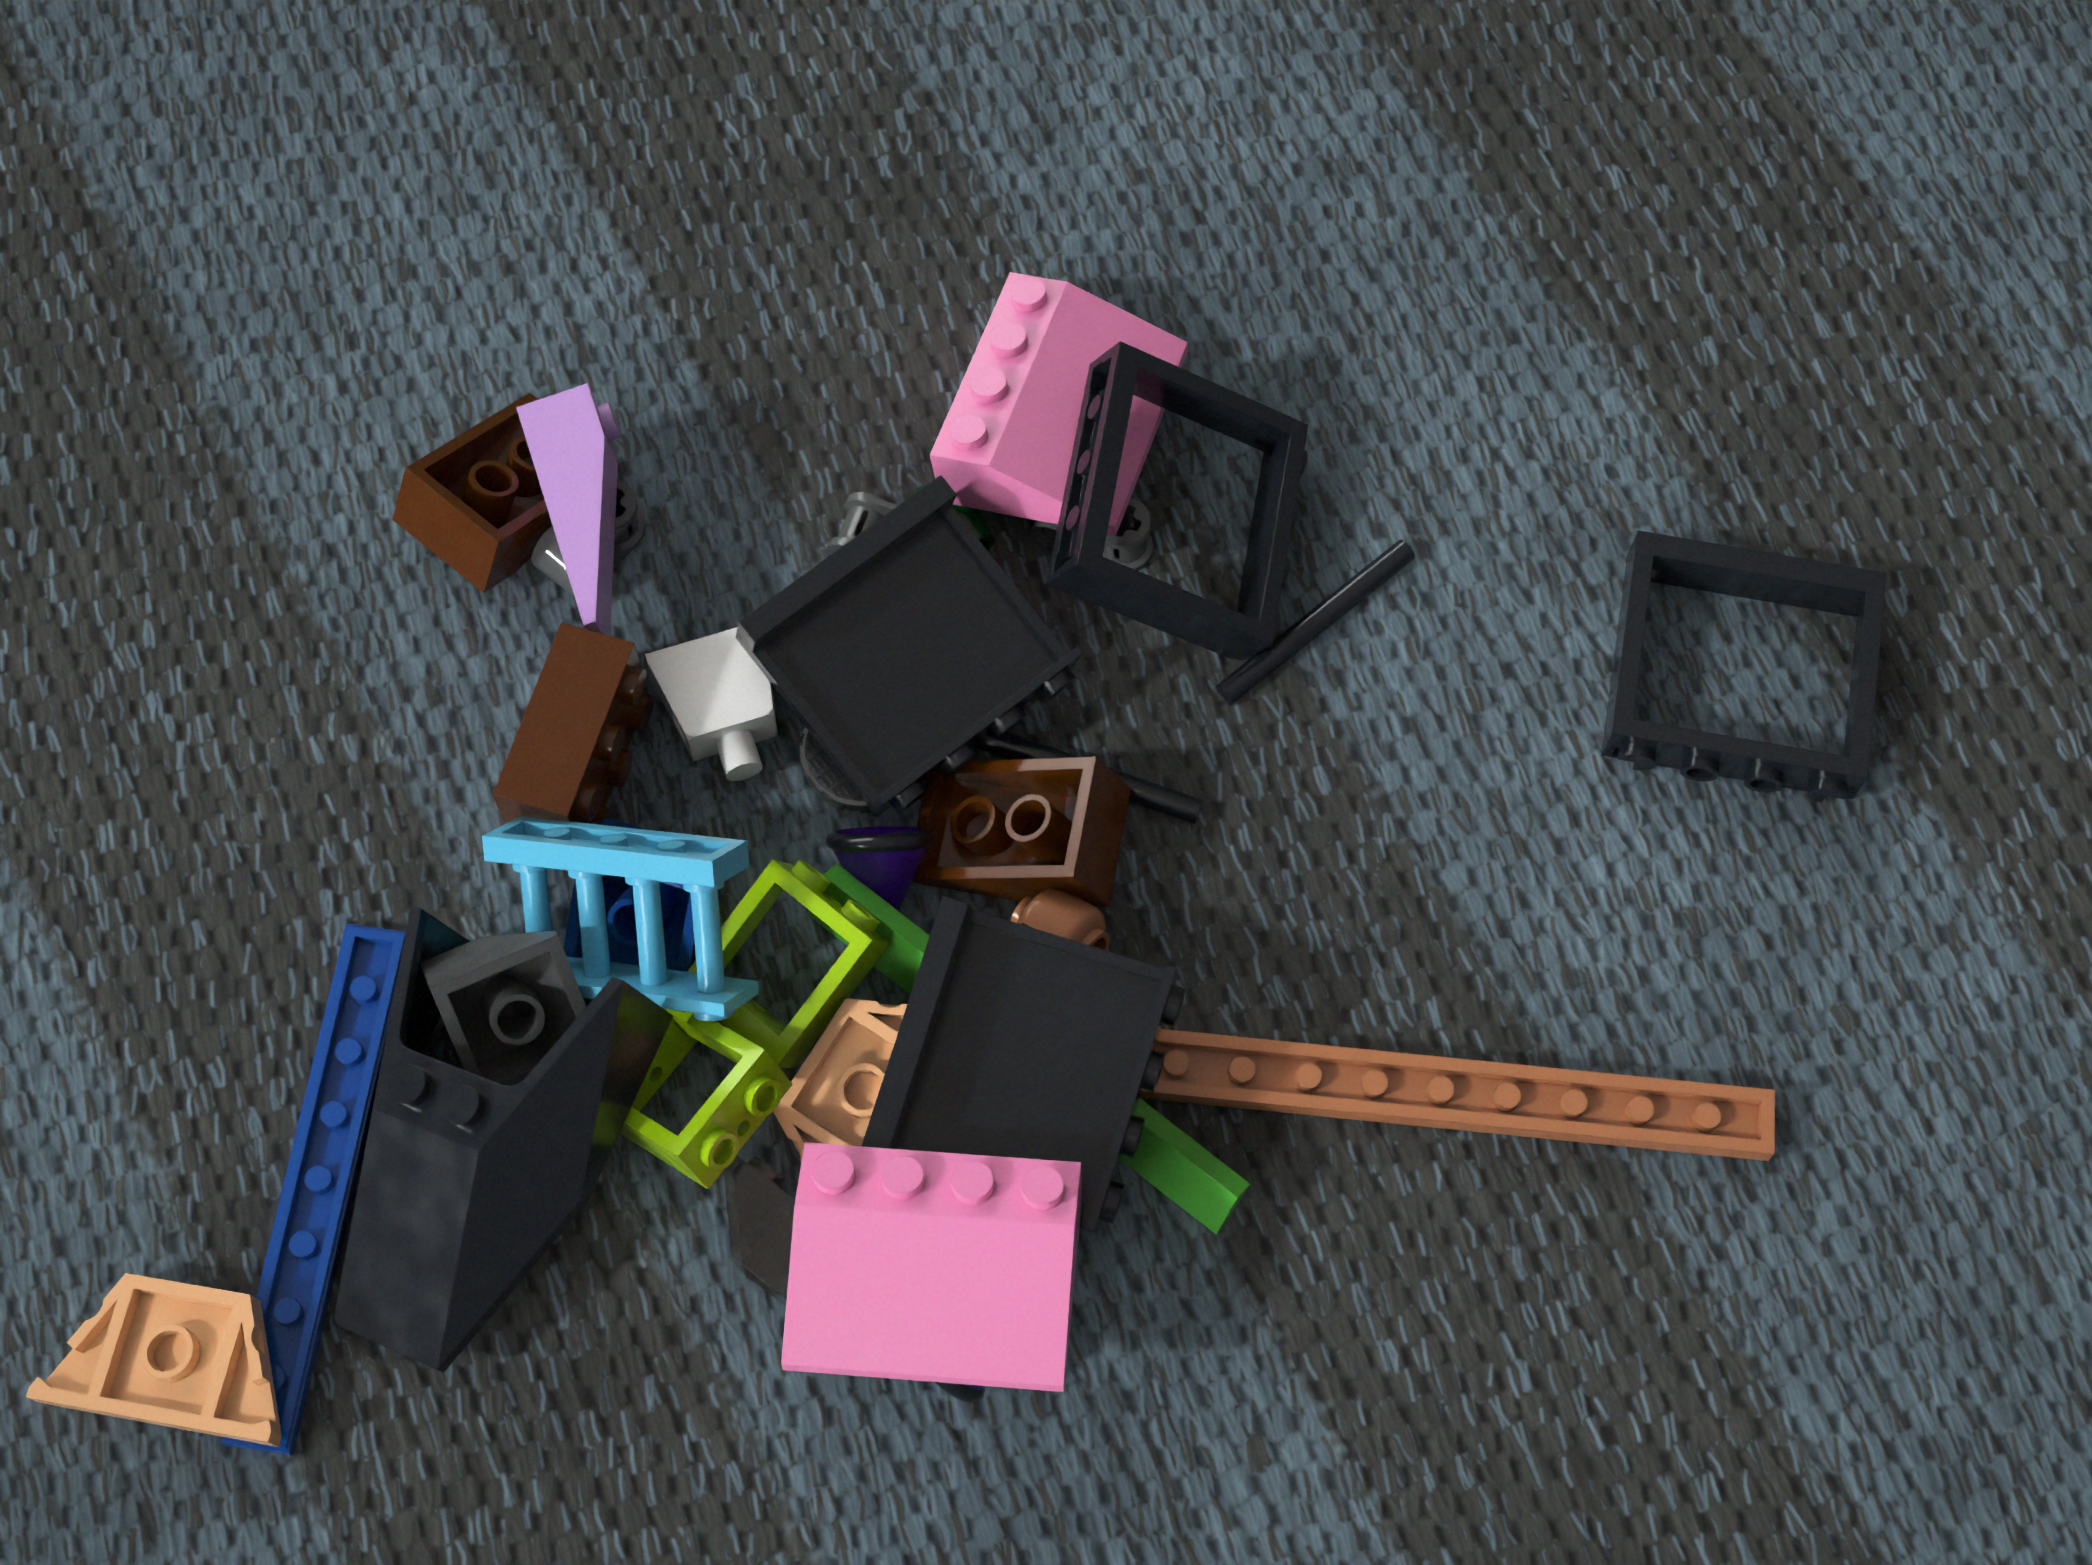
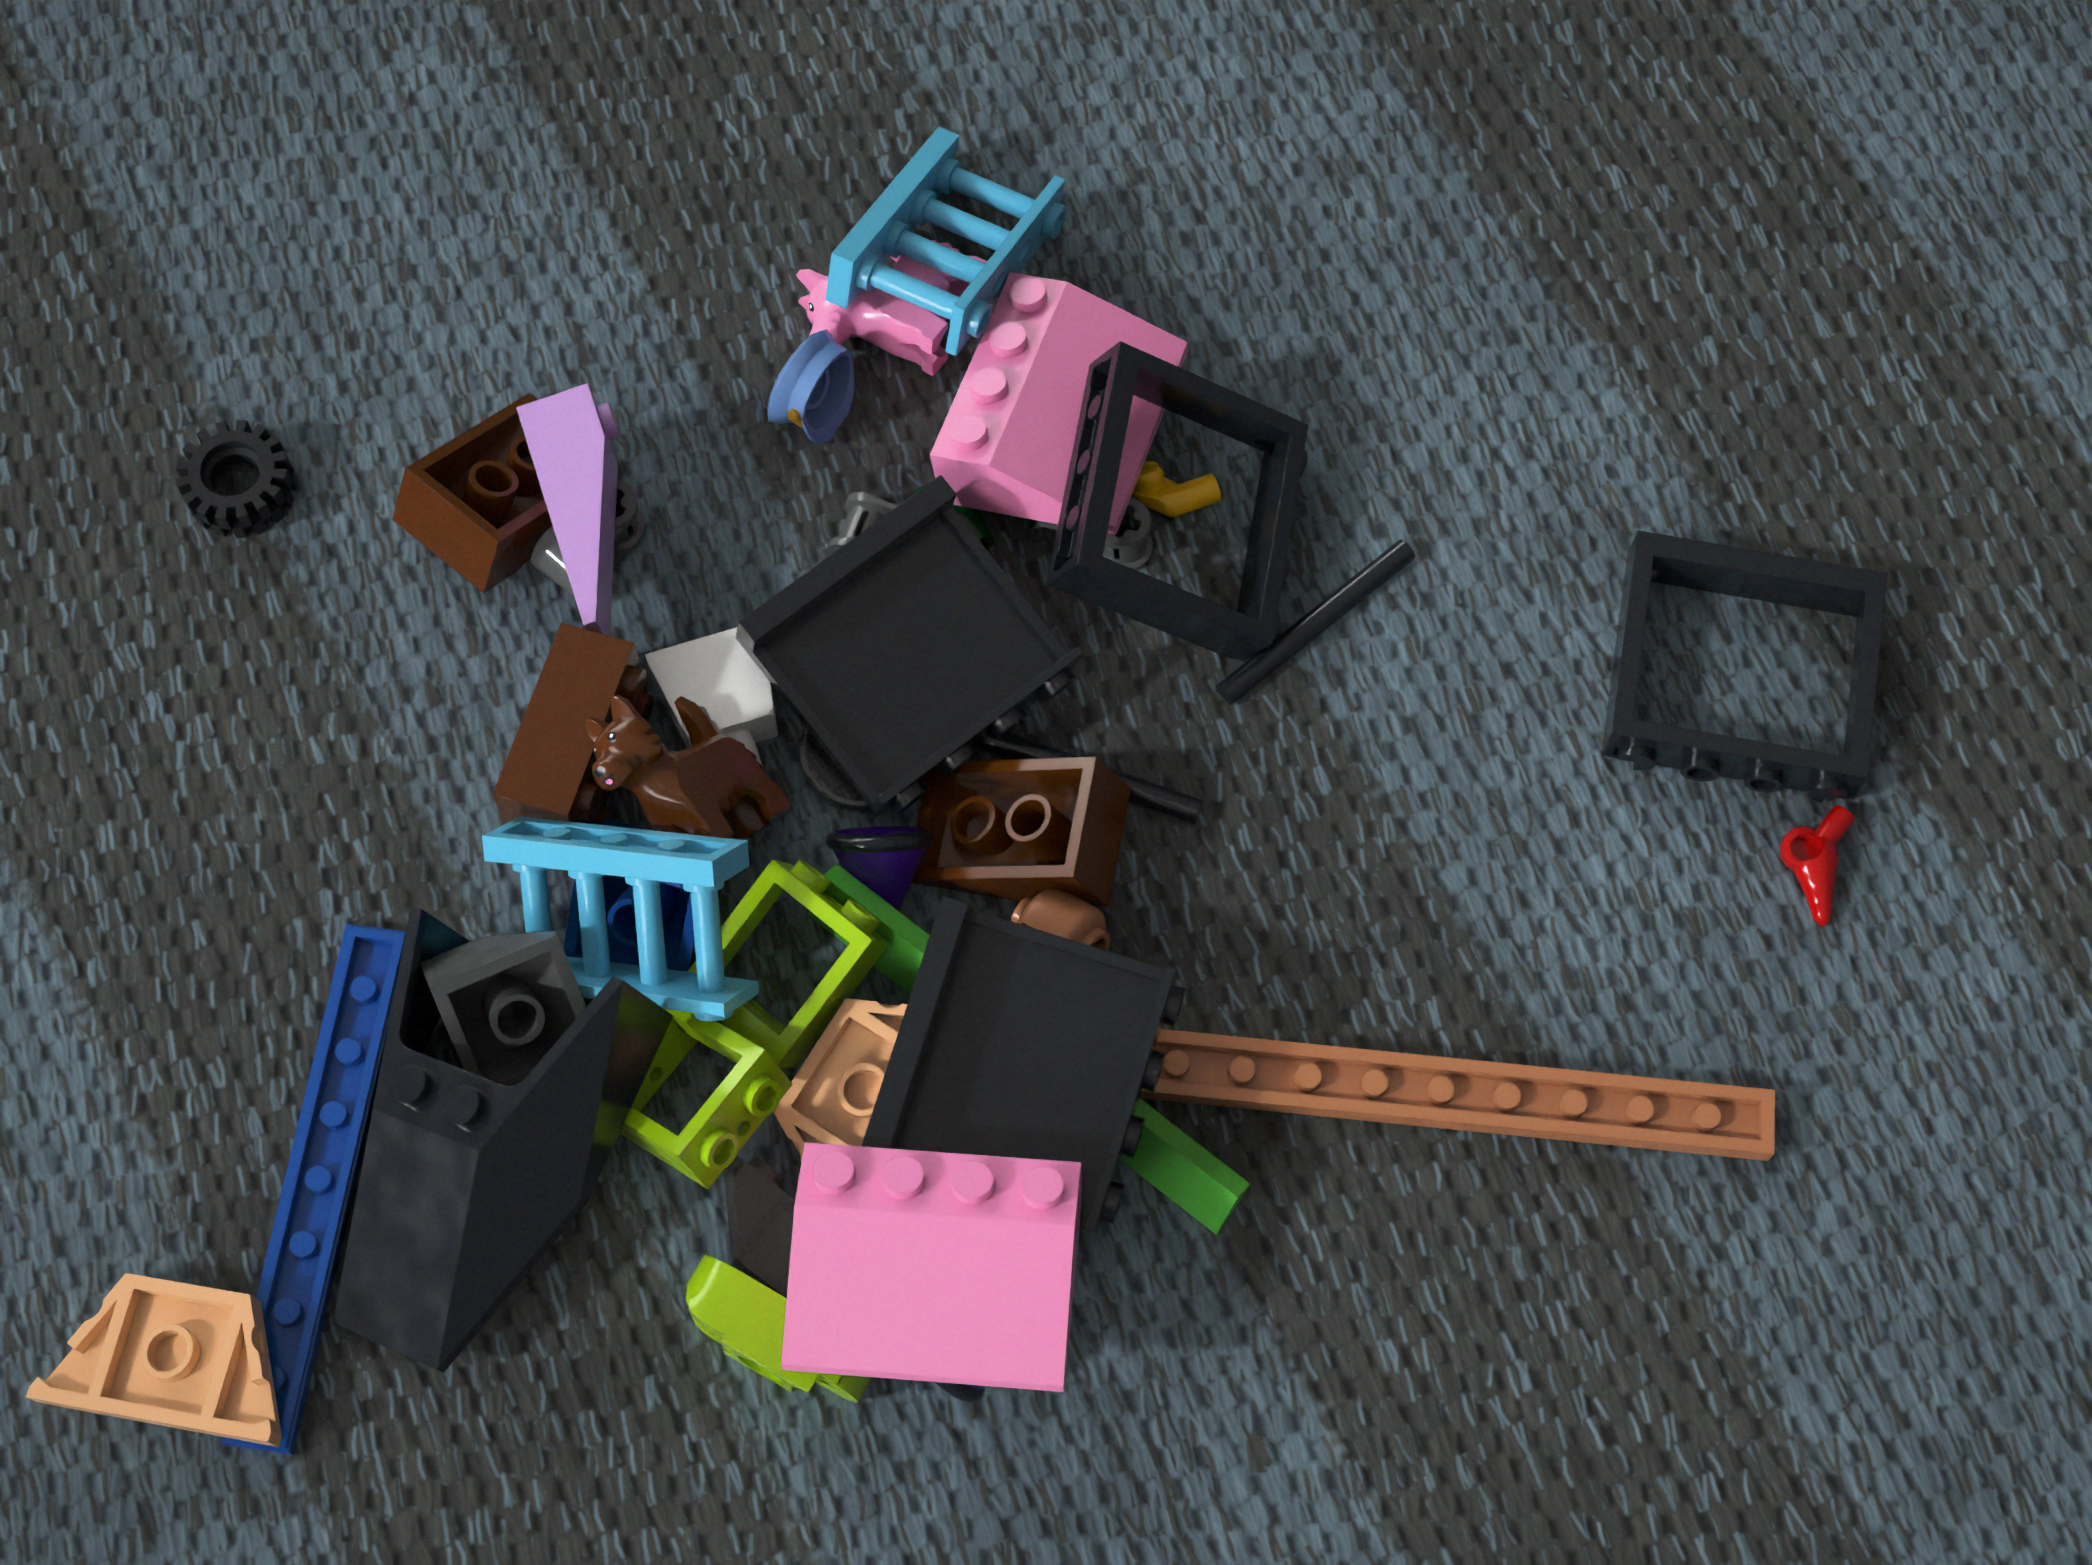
none -> black tyre [175,420,297,538]
none -> reddish brown animal [585,695,792,840]
none -> lime piece [686,1255,872,1403]
none -> medium blue piece [767,329,855,444]
none -> bright pink animal [796,240,987,376]
none -> medium azure fence [825,126,1067,356]
none -> yellow arm [1132,461,1221,517]
none -> red animal [1780,805,1855,926]

